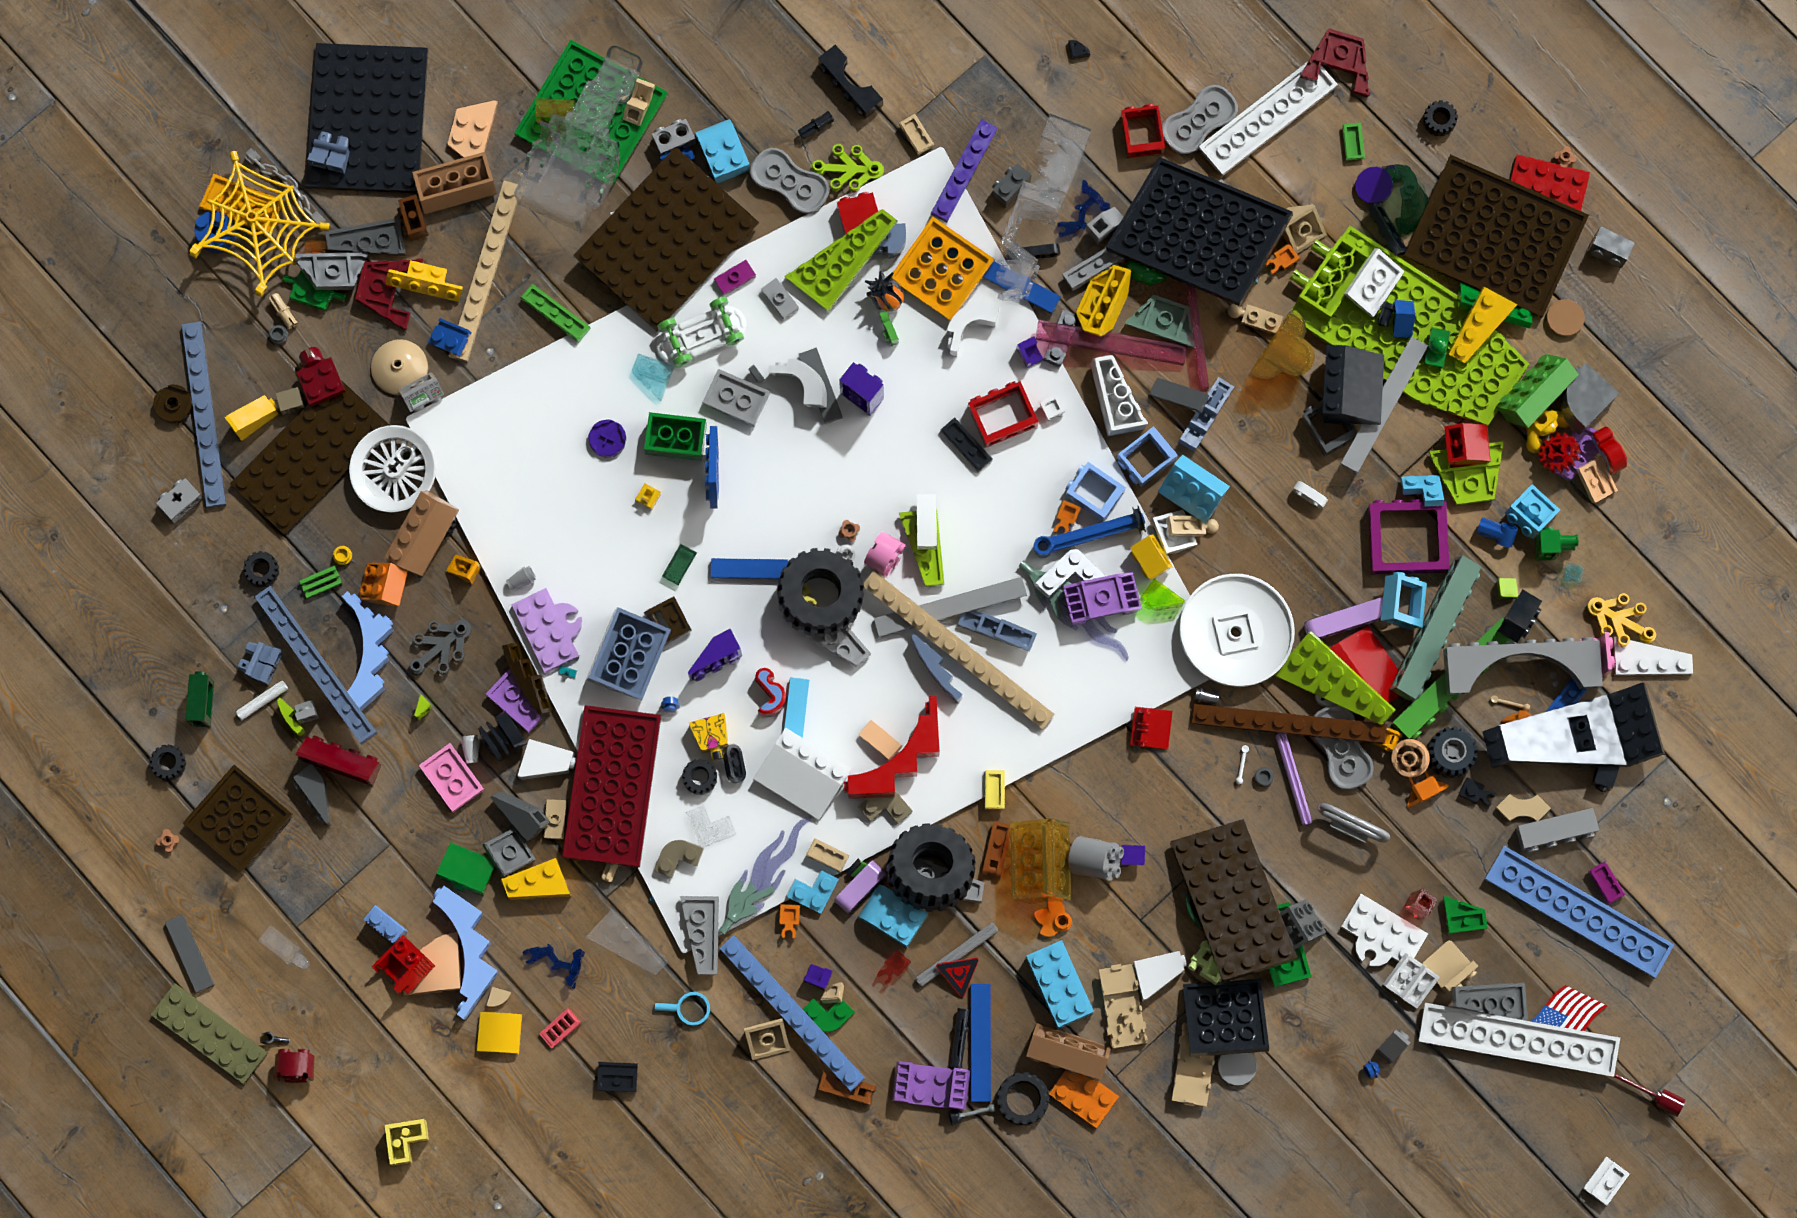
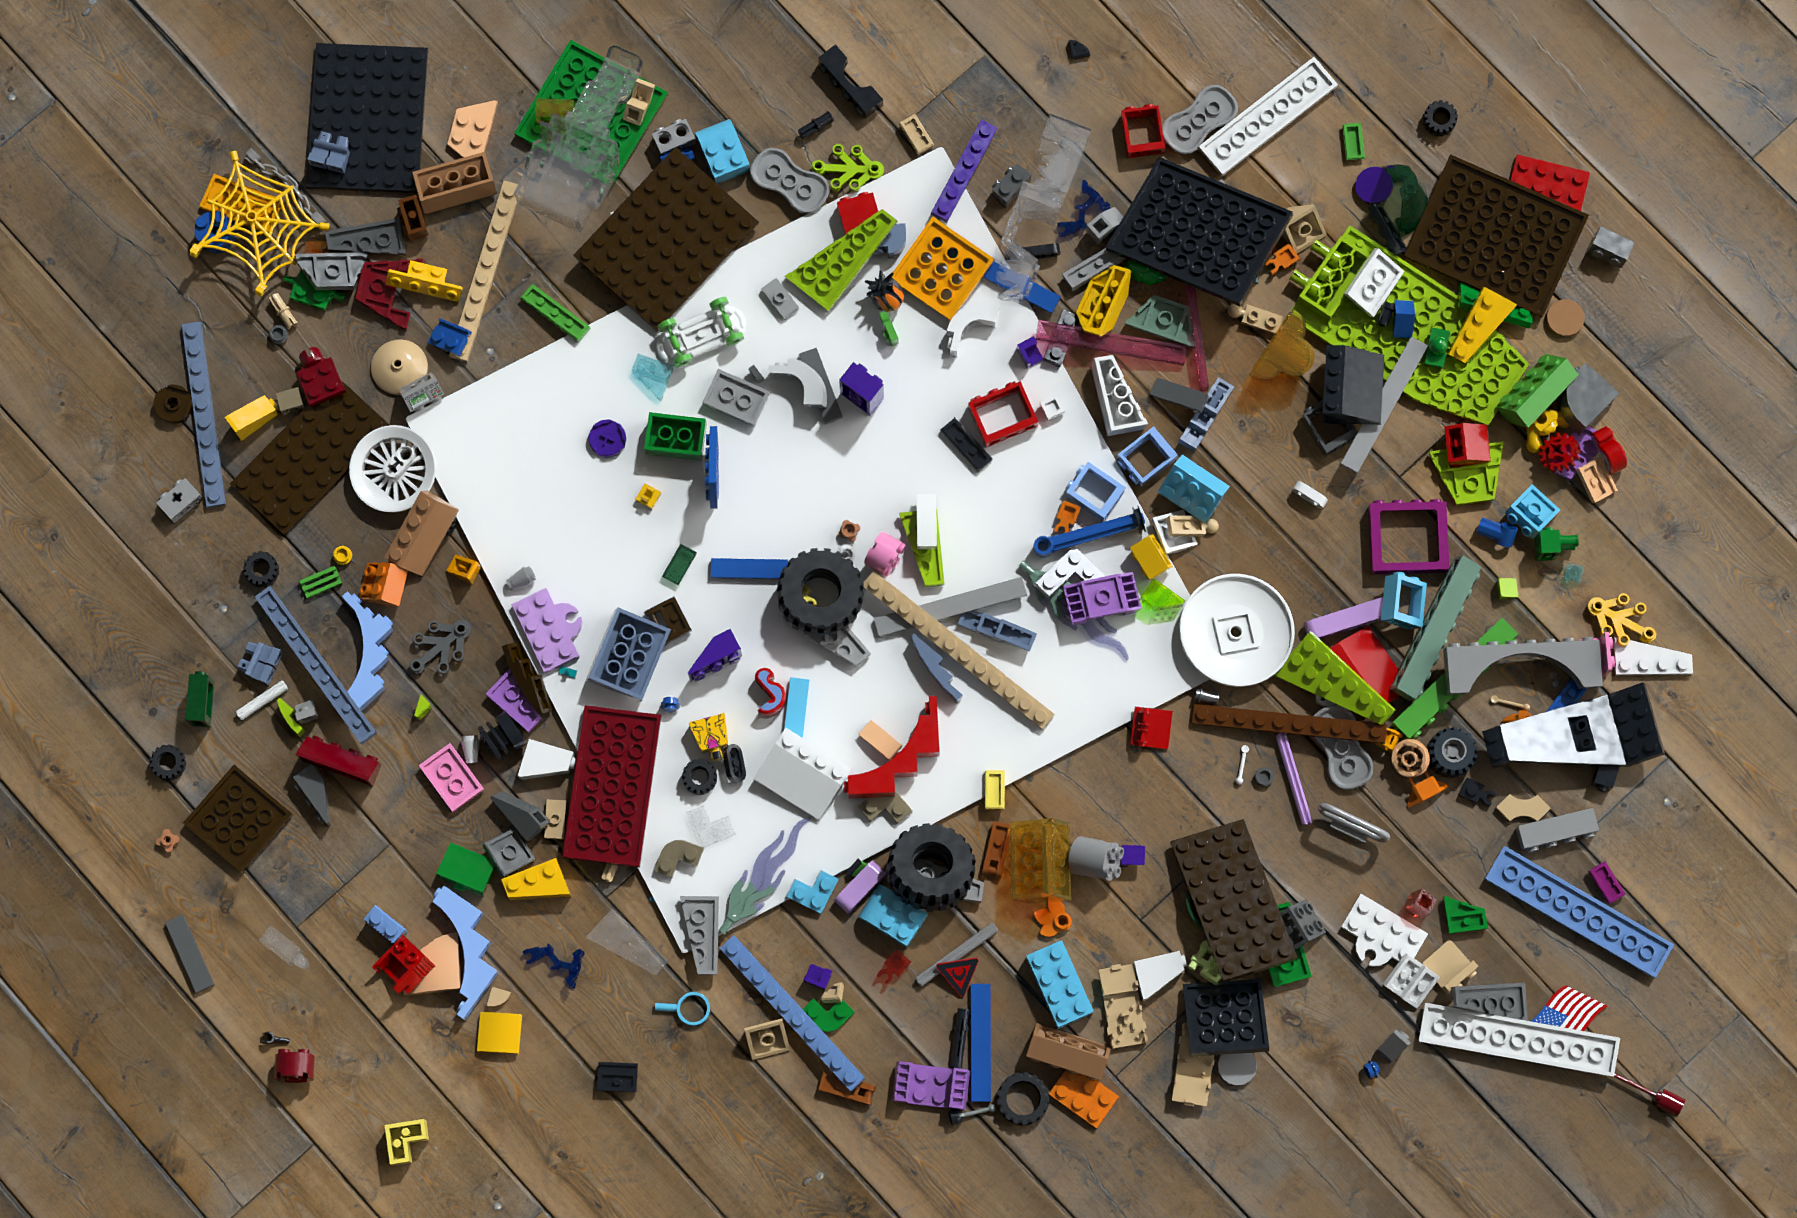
olive plate [151,983,268,1085] -> none
coral slope [539,1008,582,1049] -> none
magenta plate [714,260,756,295] -> none
orange plate [780,904,800,939] -> none
tan plate [806,838,849,873] -> none
dark red wing [1299,29,1370,97] -> none
medium azure plate [1401,475,1444,506] -> none
black brick [1498,589,1542,643] -> none
nougat plate [1554,146,1577,168] -> none
white plate [1582,1156,1629,1206] -> none

